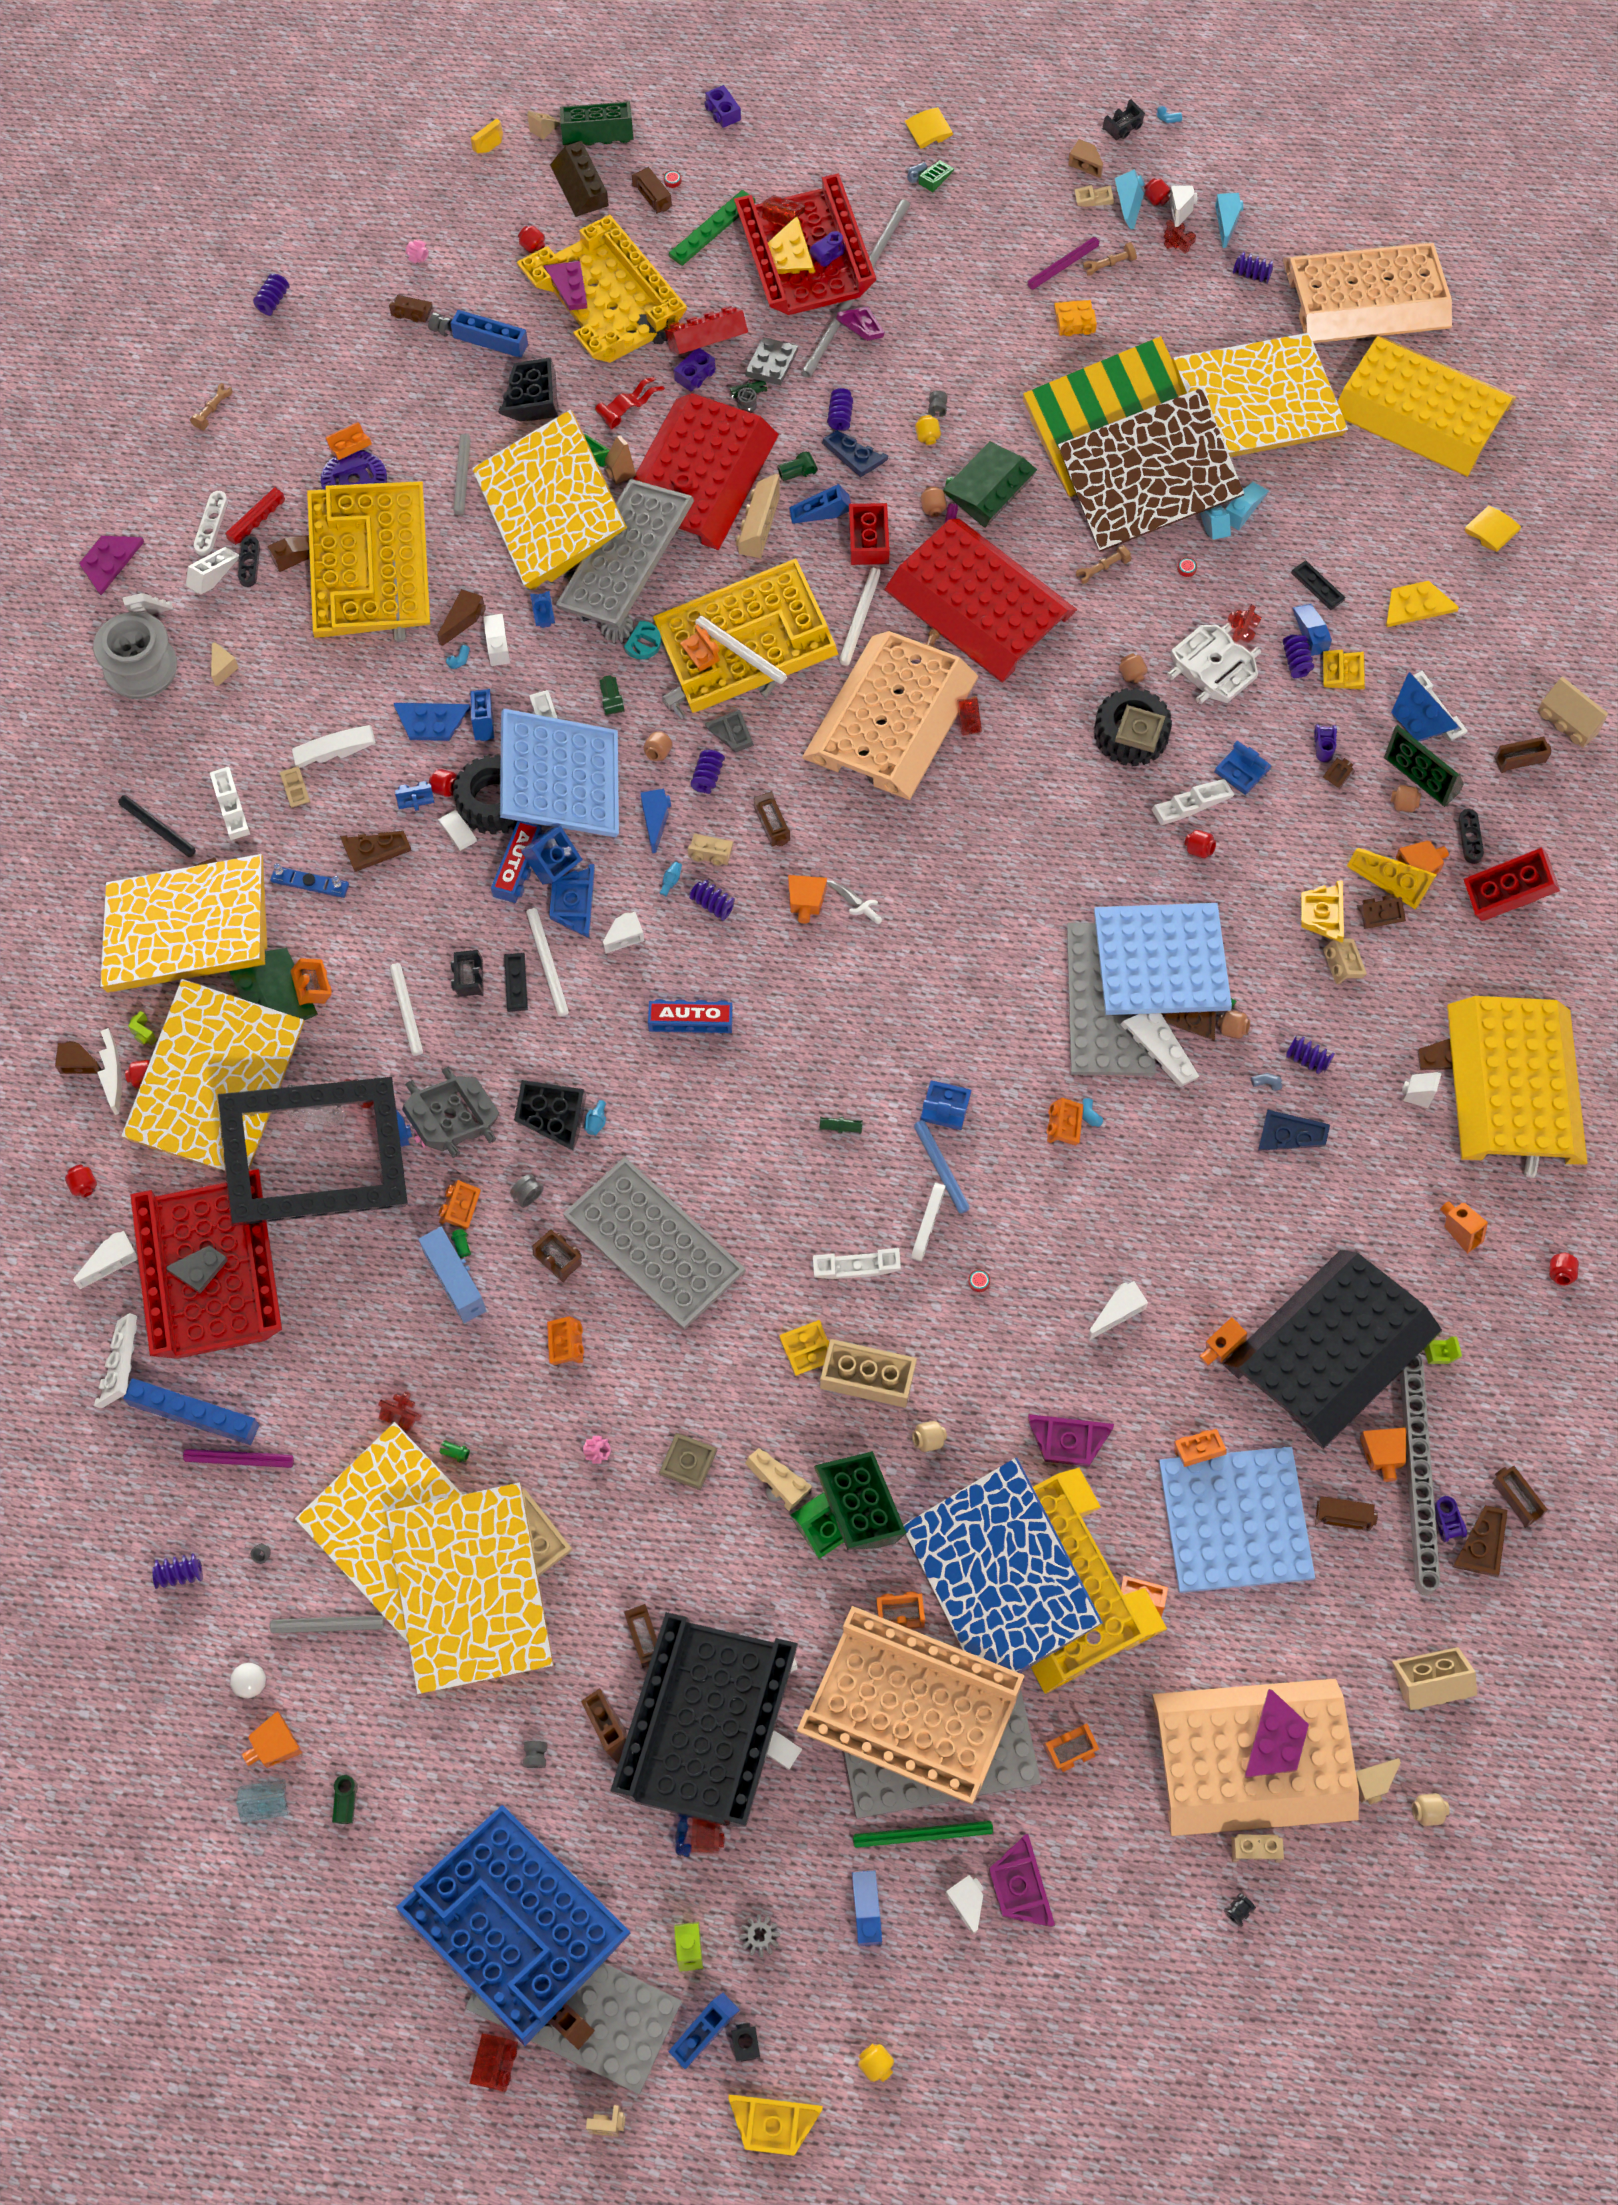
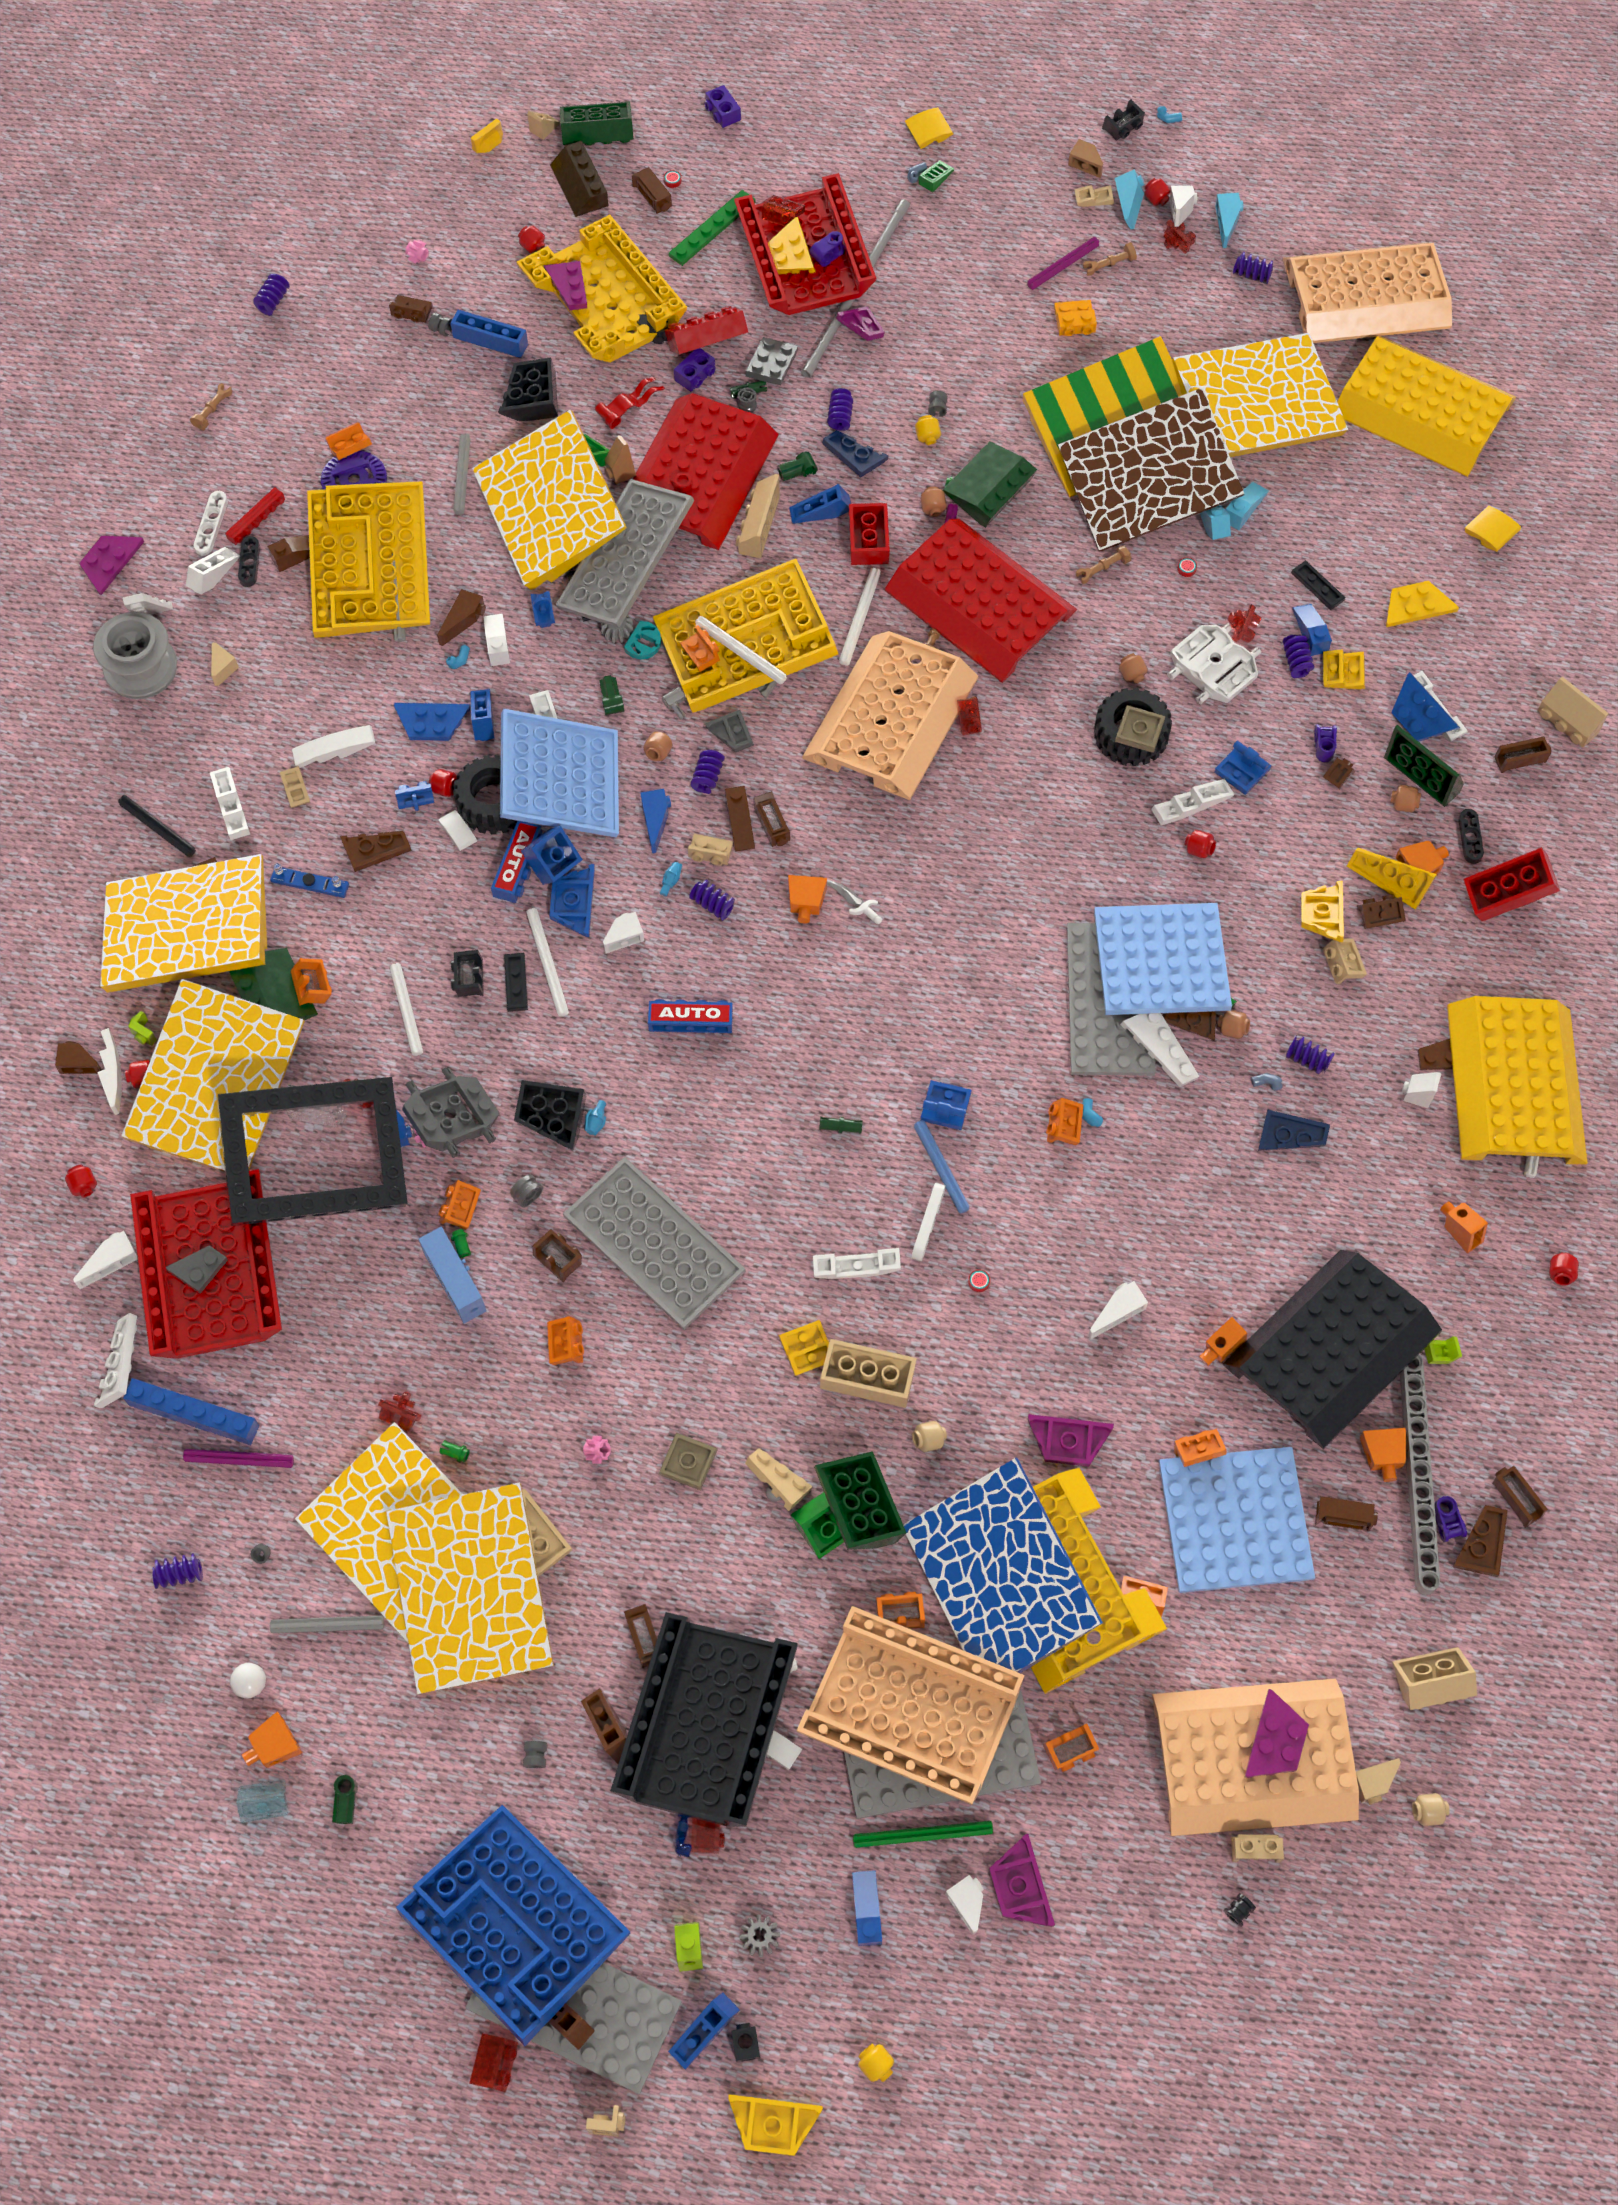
none -> reddish brown slope [725,786,755,852]

